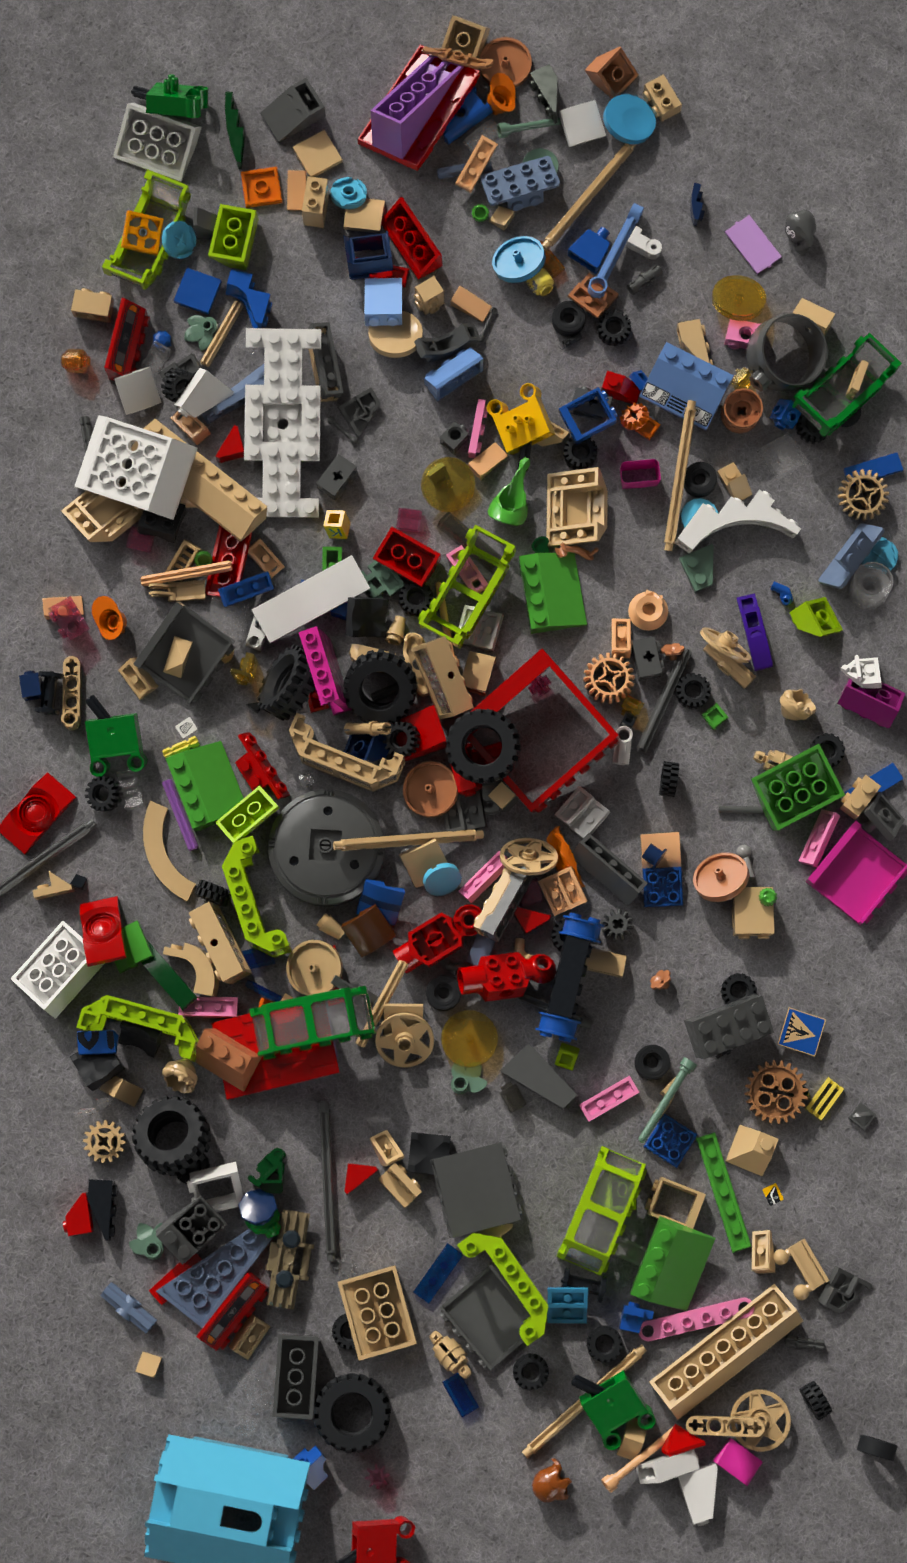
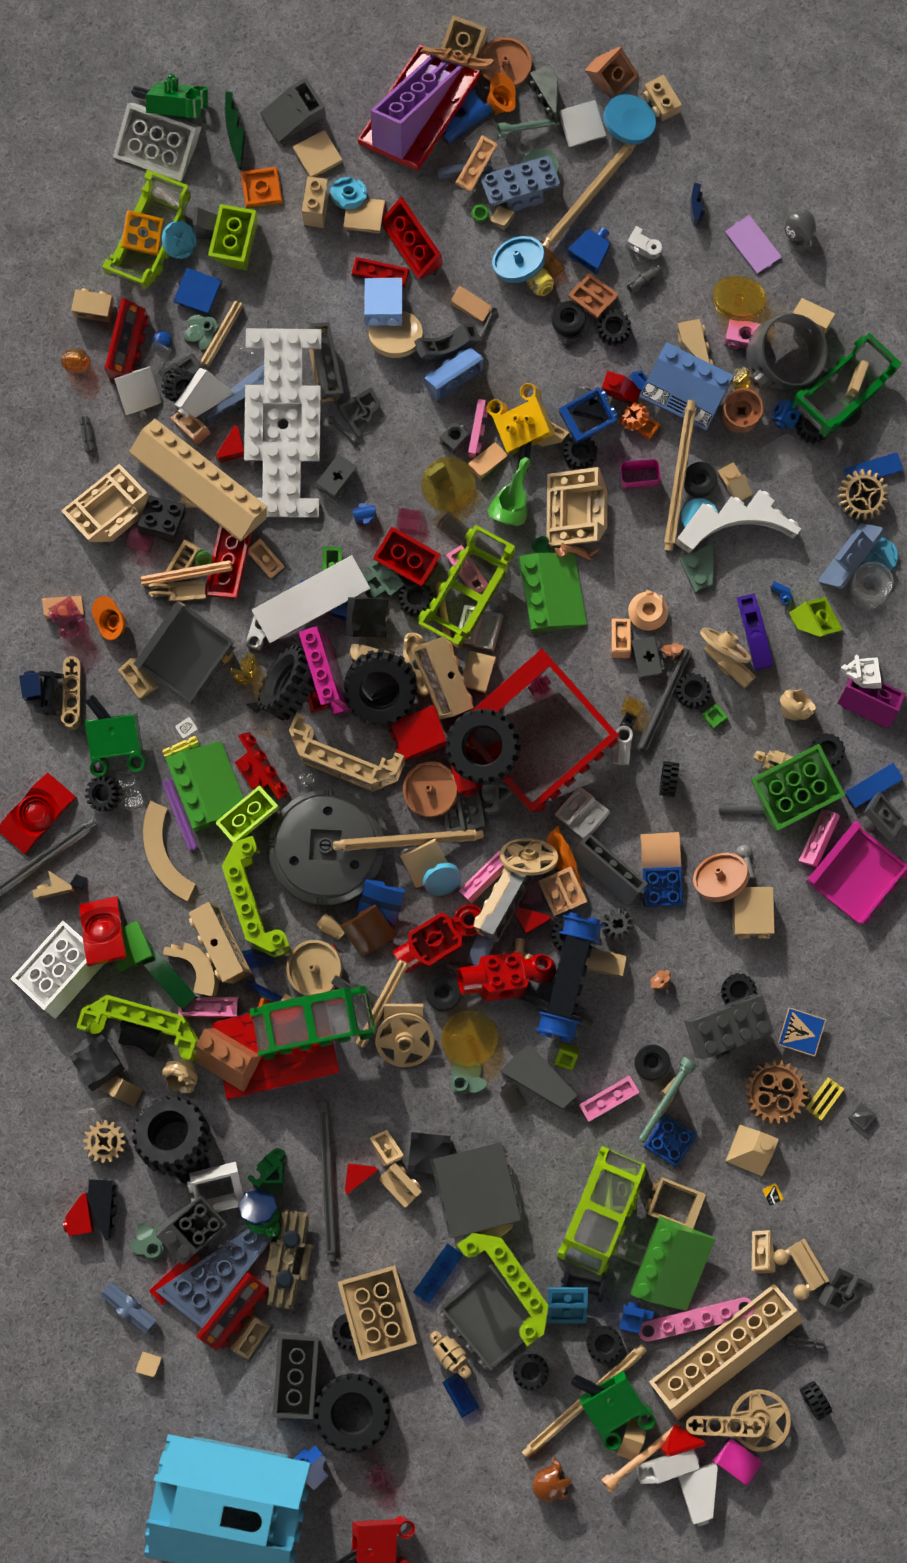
white slope [74,415,198,520] -> none
blue slope [77,1030,119,1055] -> none
tan slope [163,636,193,678] -> none
black tyre [194,880,231,907] -> none
blue tile [218,571,274,607] -> none
blue arch [226,269,273,328] -> none
light nougat slope [287,170,307,211] -> none
yellow brick [323,510,351,539] -> none
dark blue piece [343,231,393,280] -> none
tan pin [344,721,391,736] -> none
dark blue slope [344,734,389,763] -> none
black tyre [383,722,421,757] -> none
tan cone [386,616,406,645] -> none
tan brick [414,276,444,315] -> none
tan tile [488,782,516,810] -> none
light nougat gear [583,653,635,704] -> none
medium blue piece [588,203,644,298] -> none
dark blue piece [642,843,667,870] -> none
bright green tile [696,1133,752,1253] -> none
bright green piece [758,888,777,906] -> none
tan brick [840,775,881,820] -> none
black tyre [857,1434,898,1461] -> none
none -> blue piece [353,503,377,527]

